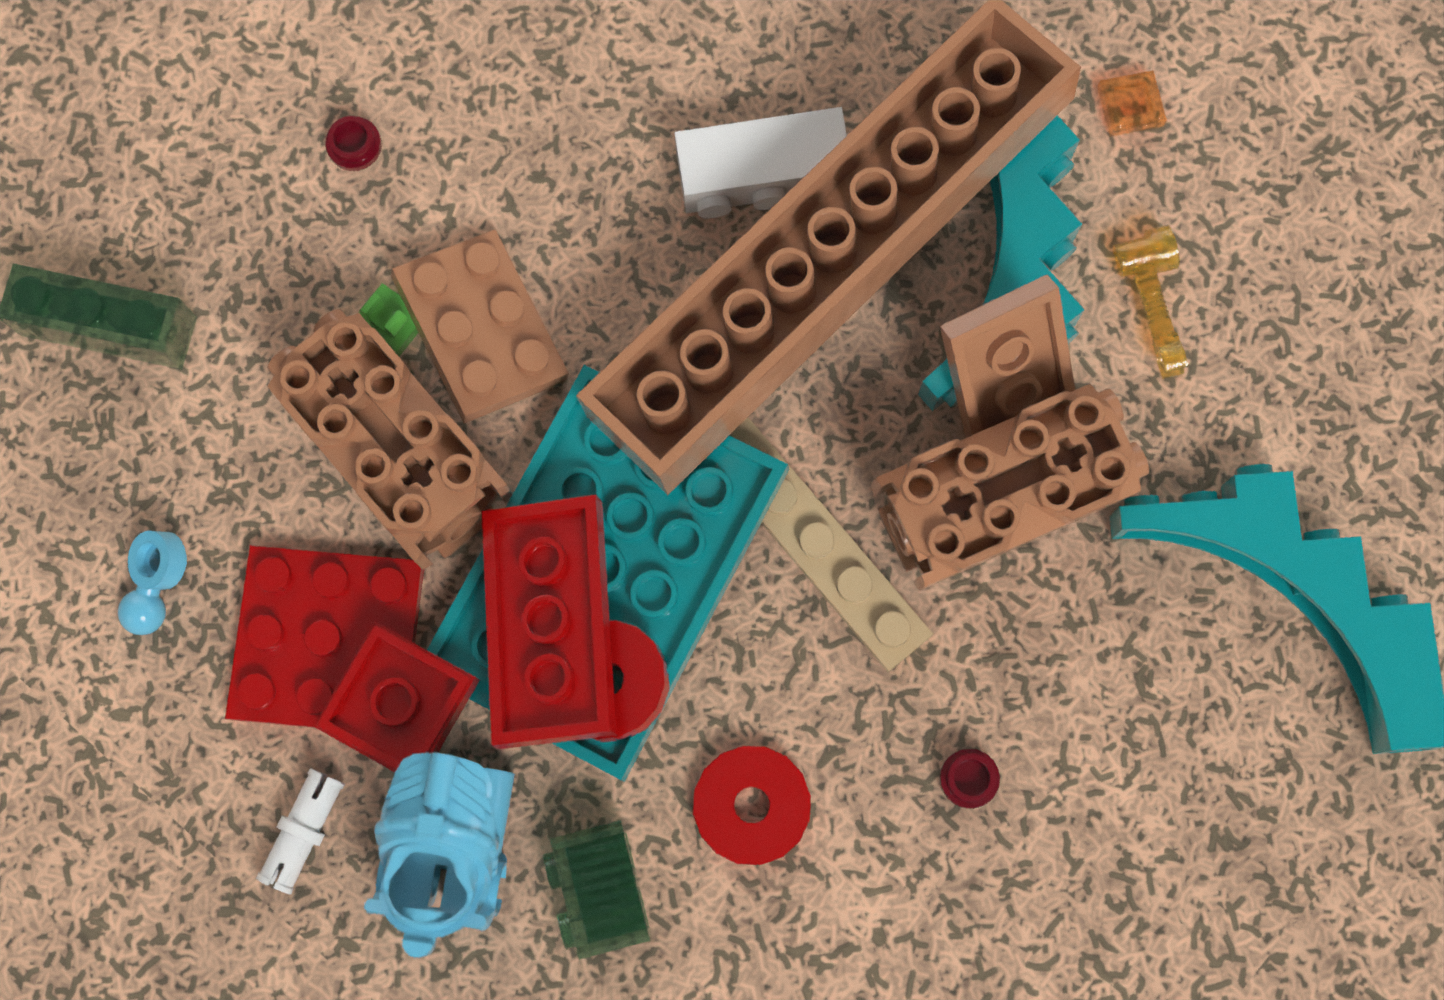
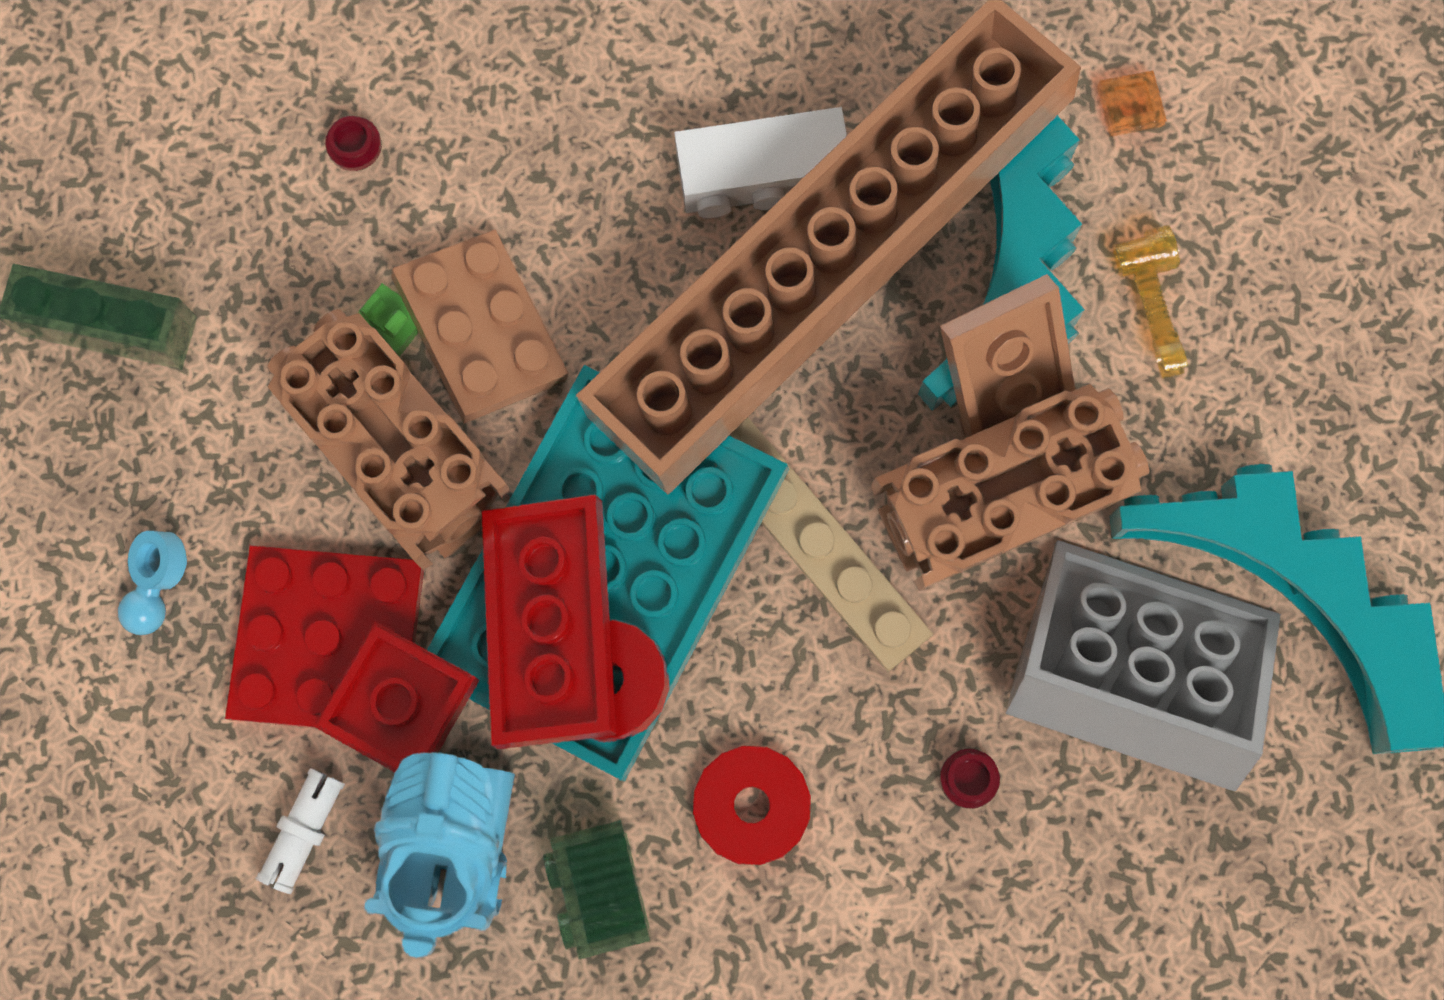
none -> light grey slope [1006,540,1281,792]

